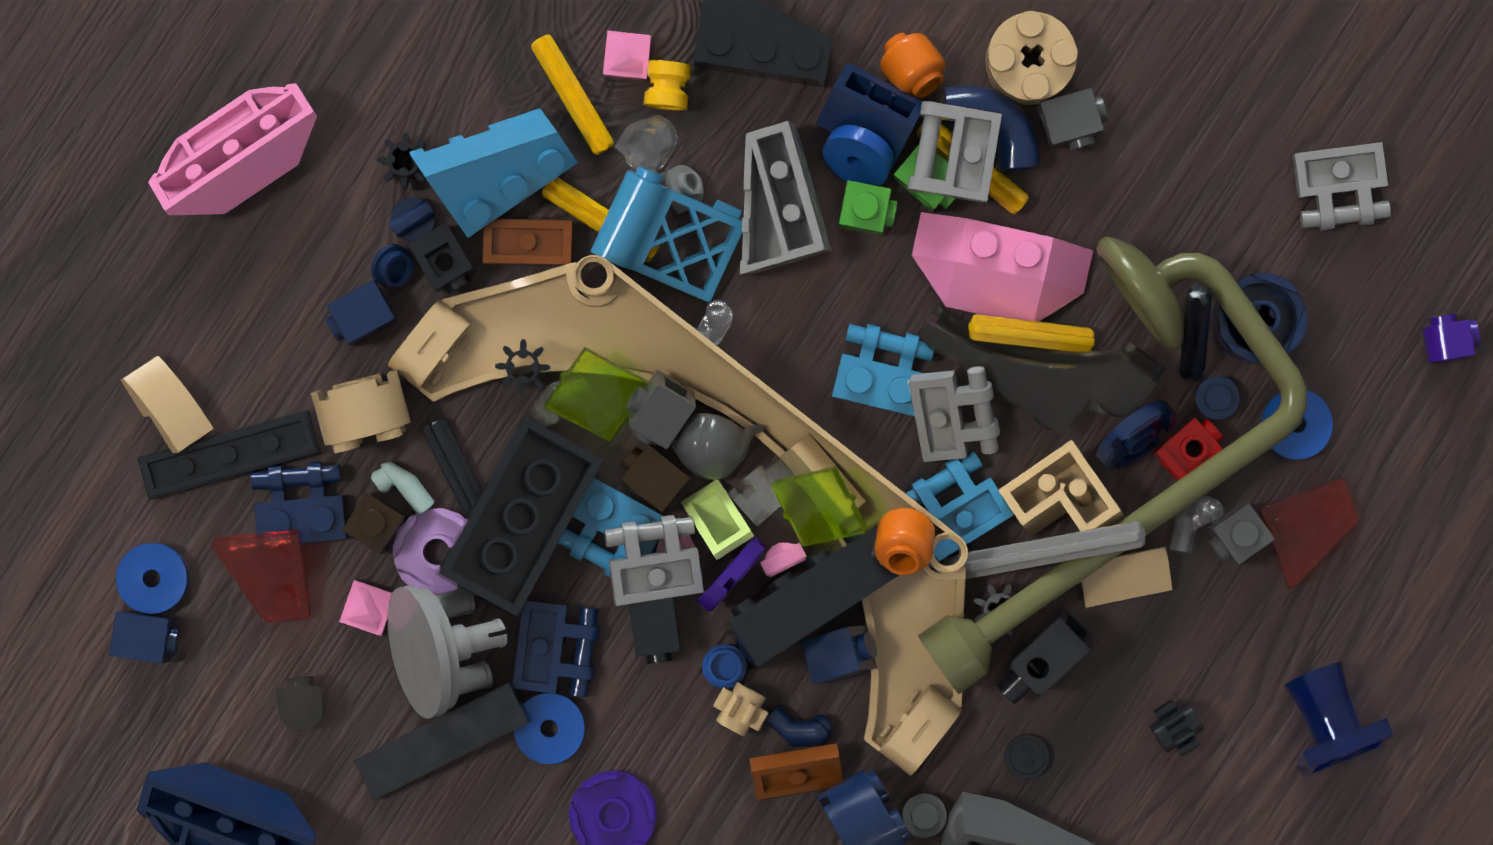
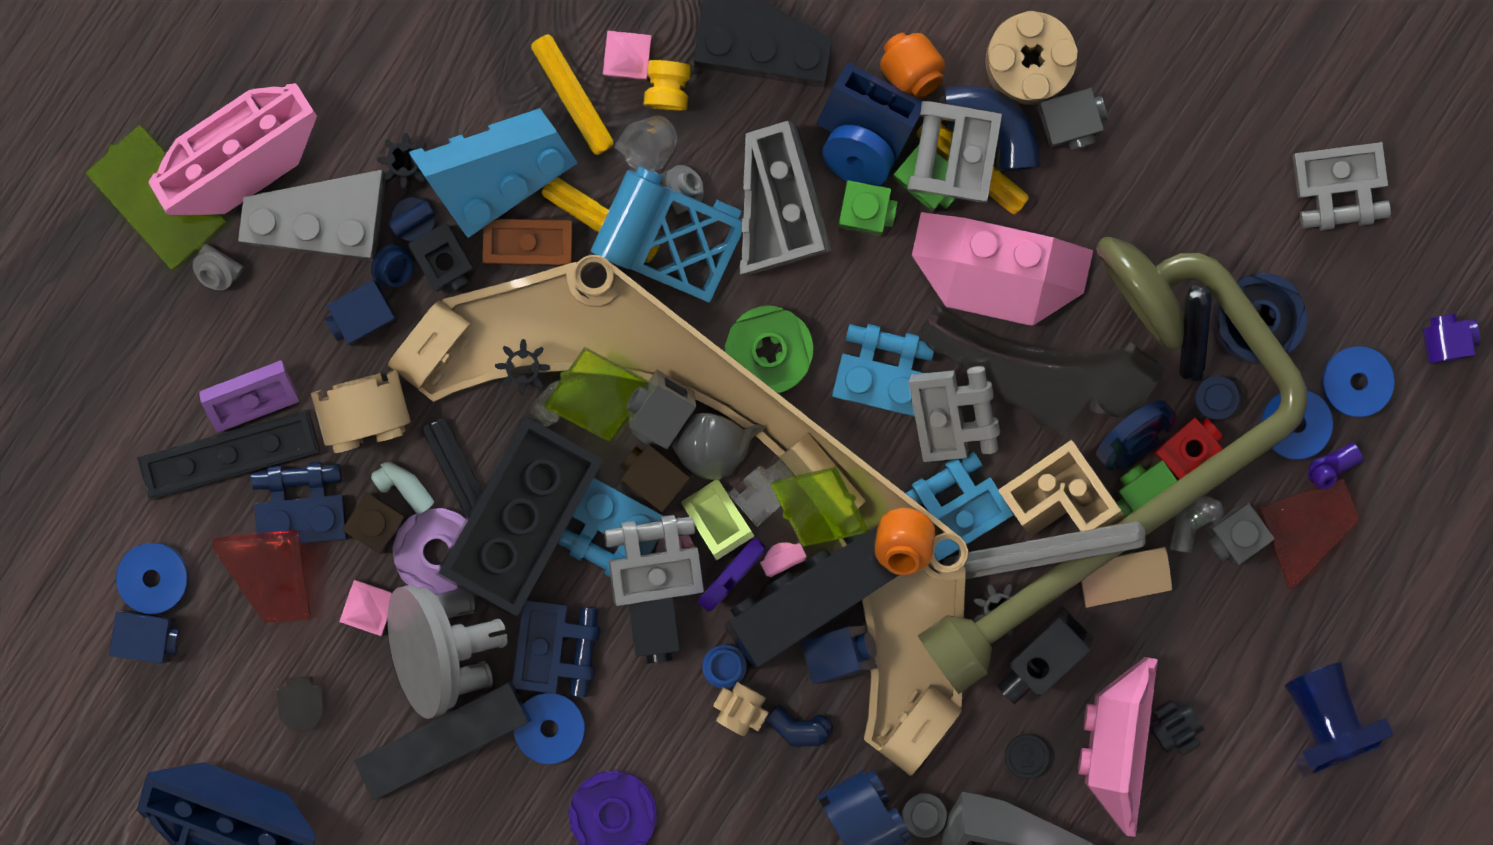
tan slope [120,356,214,453] -> none
clear arm [695,300,733,346] -> none
dark orange plate [749,743,843,800] -> none
yellow axle [968,314,1095,354] -> none
none -> clear neon green piece [85,124,226,270]
none -> light grey plate [193,243,244,290]
none -> medium lavender plate [199,360,299,433]
none -> light grey wedge [238,170,386,261]
none -> bright green plate [725,306,814,394]
none -> bright pink wedge [1078,657,1158,837]
none -> bright green brick [1115,460,1177,517]
none -> dark purple arm [1307,442,1364,490]
none -> blue piece [1321,346,1395,417]

